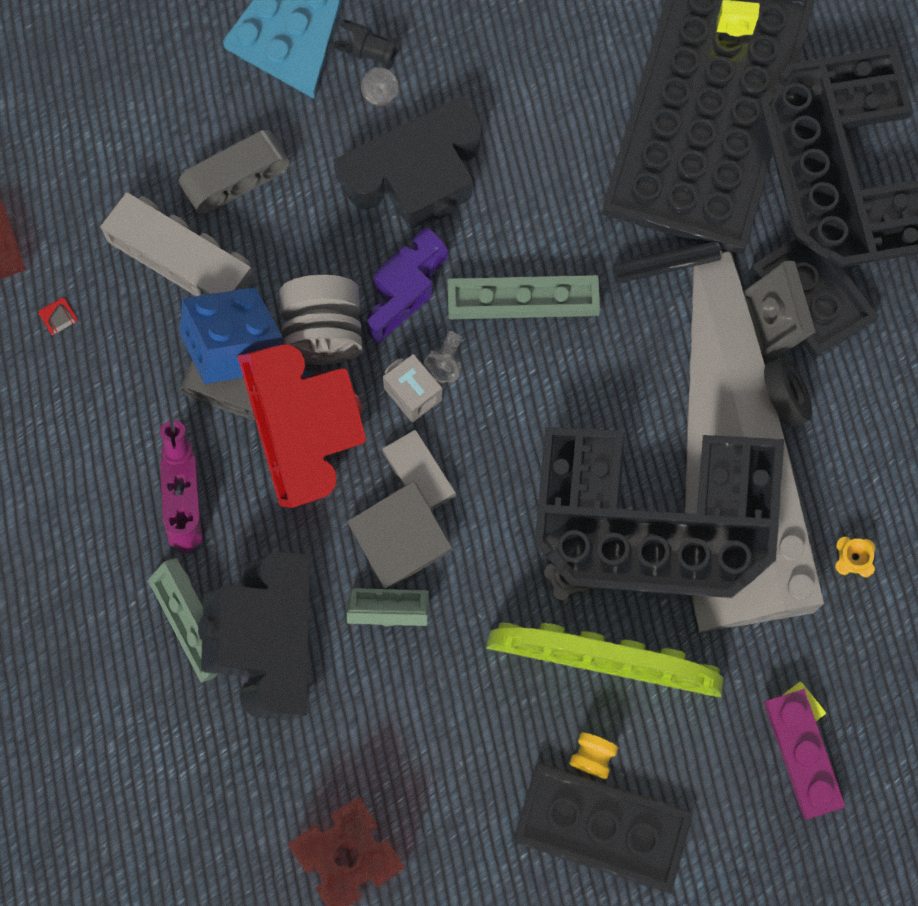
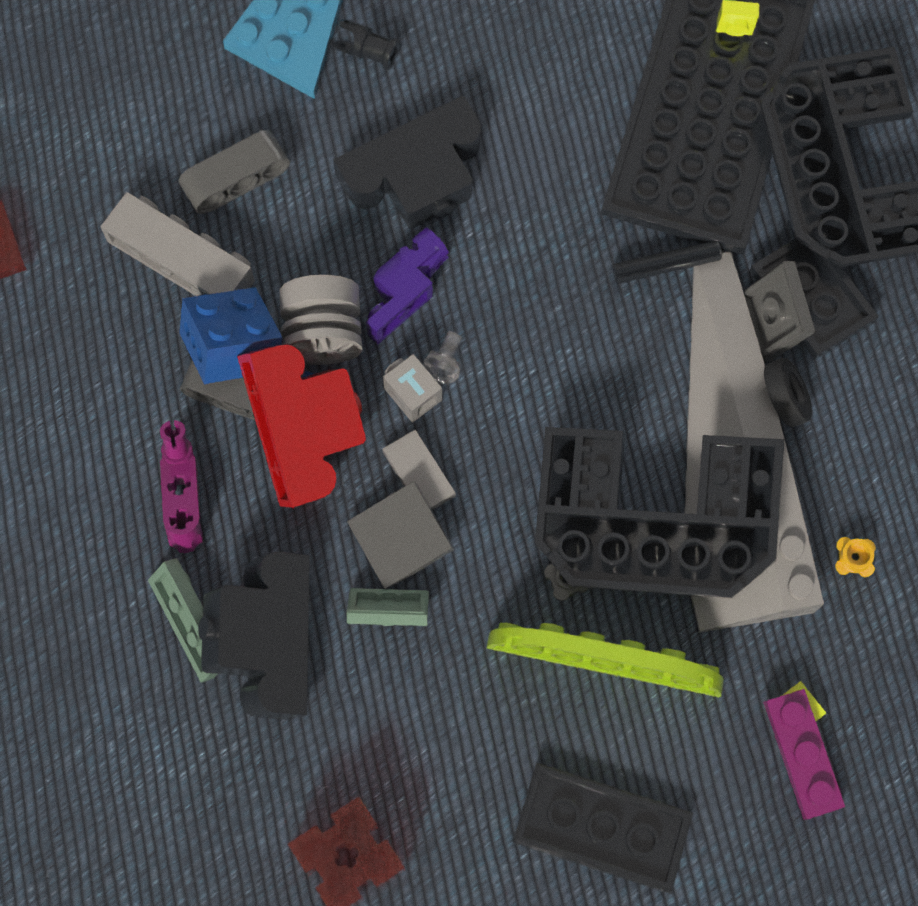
sticker [38,298,77,335] -> none
clear tile [360,67,399,106] -> none
sand green plate [448,275,600,319] -> none
yellow wheel [569,732,619,779] -> none

